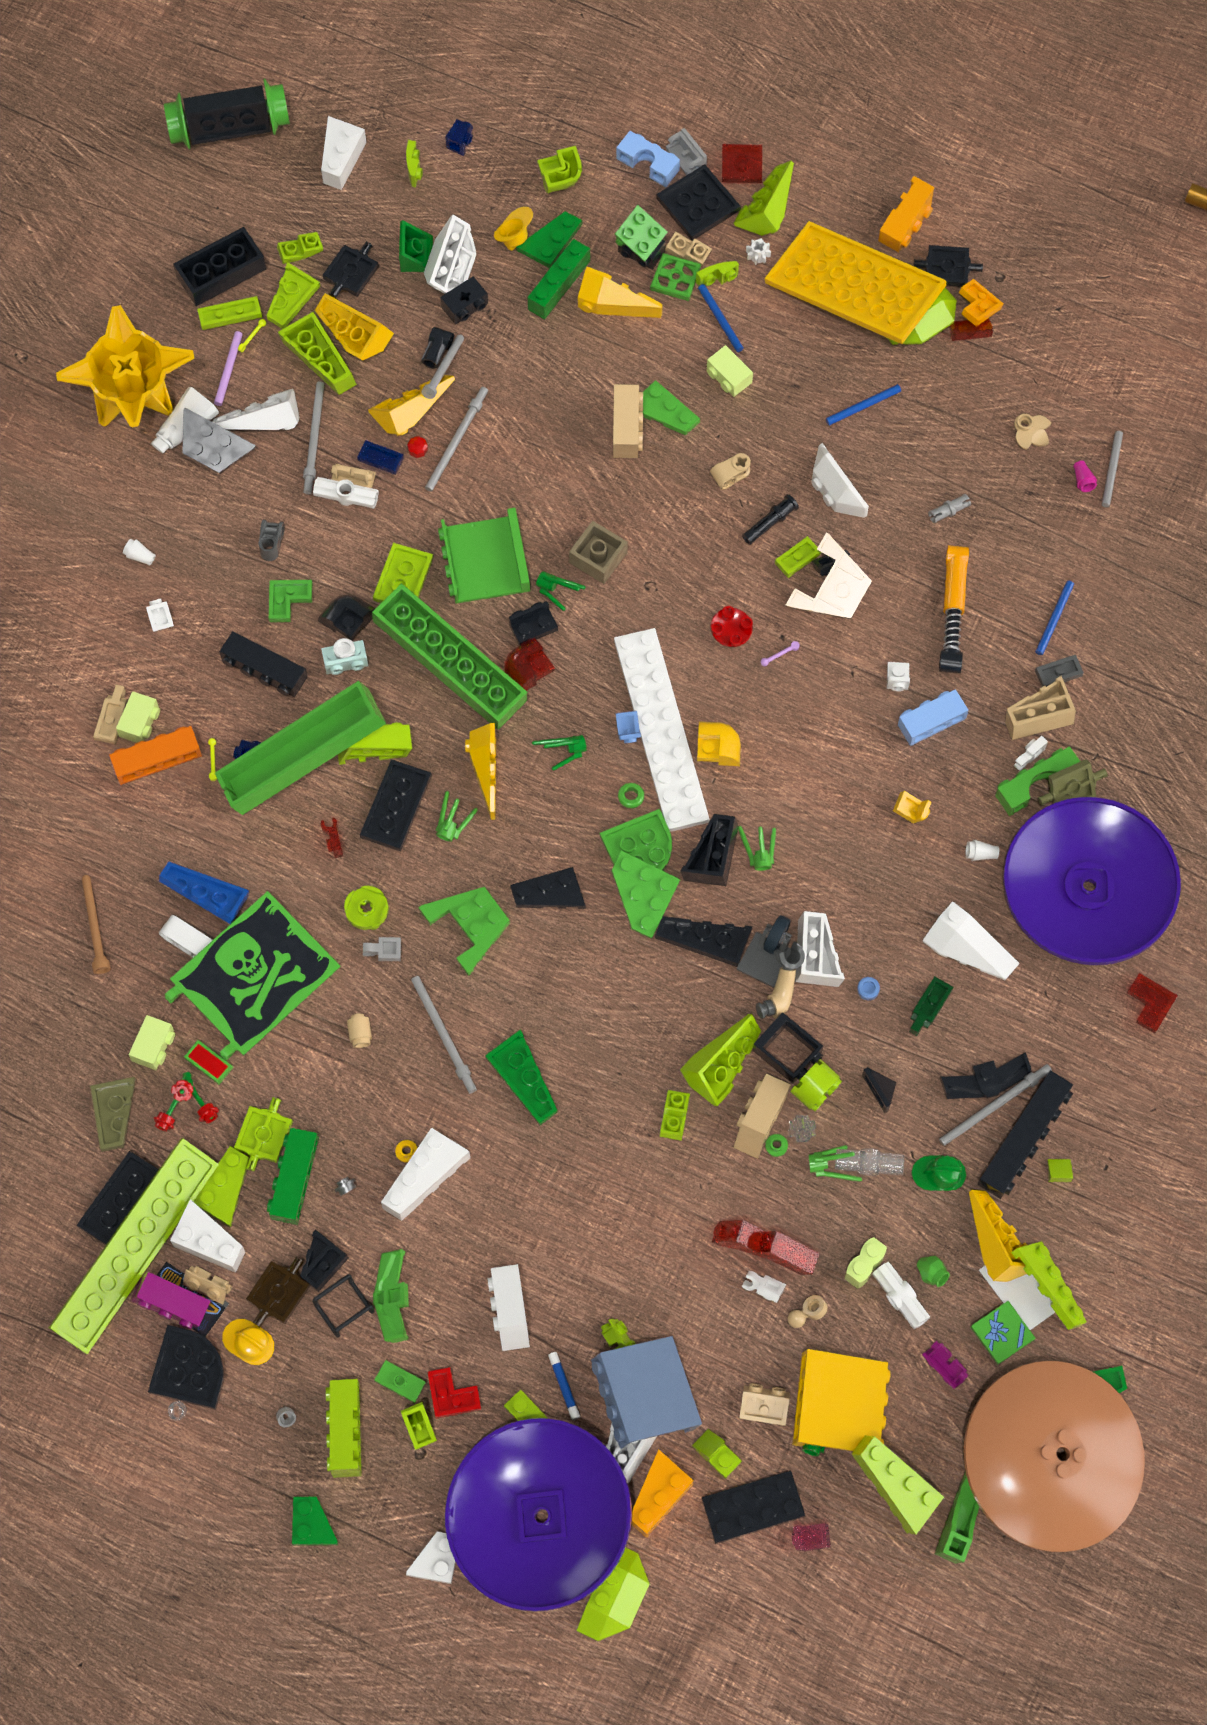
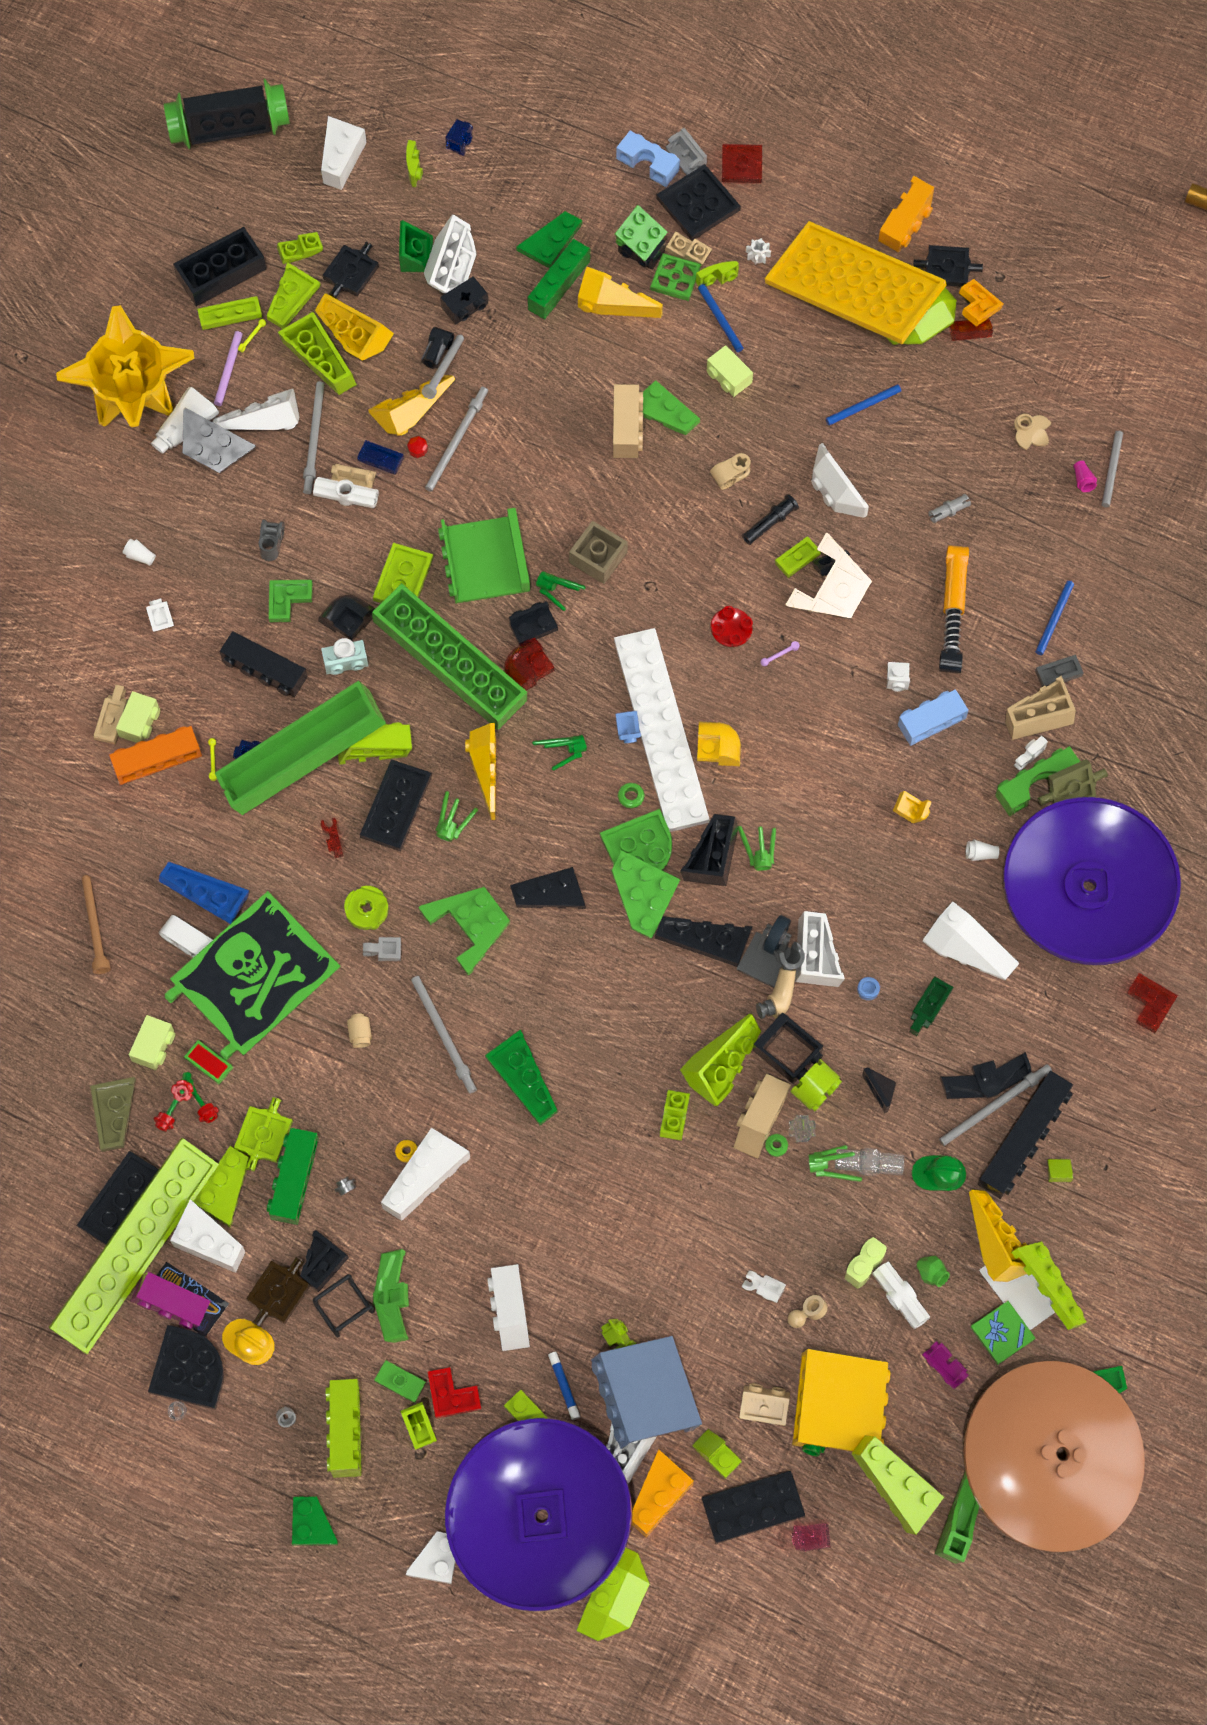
tan hinge [183,1266,232,1305] -> none
yellow piece [494,207,533,251] -> none
lime brick [537,146,582,193] -> none
clear red arch [712,1220,820,1275] -> none
lime wedge [733,160,794,236] -> none

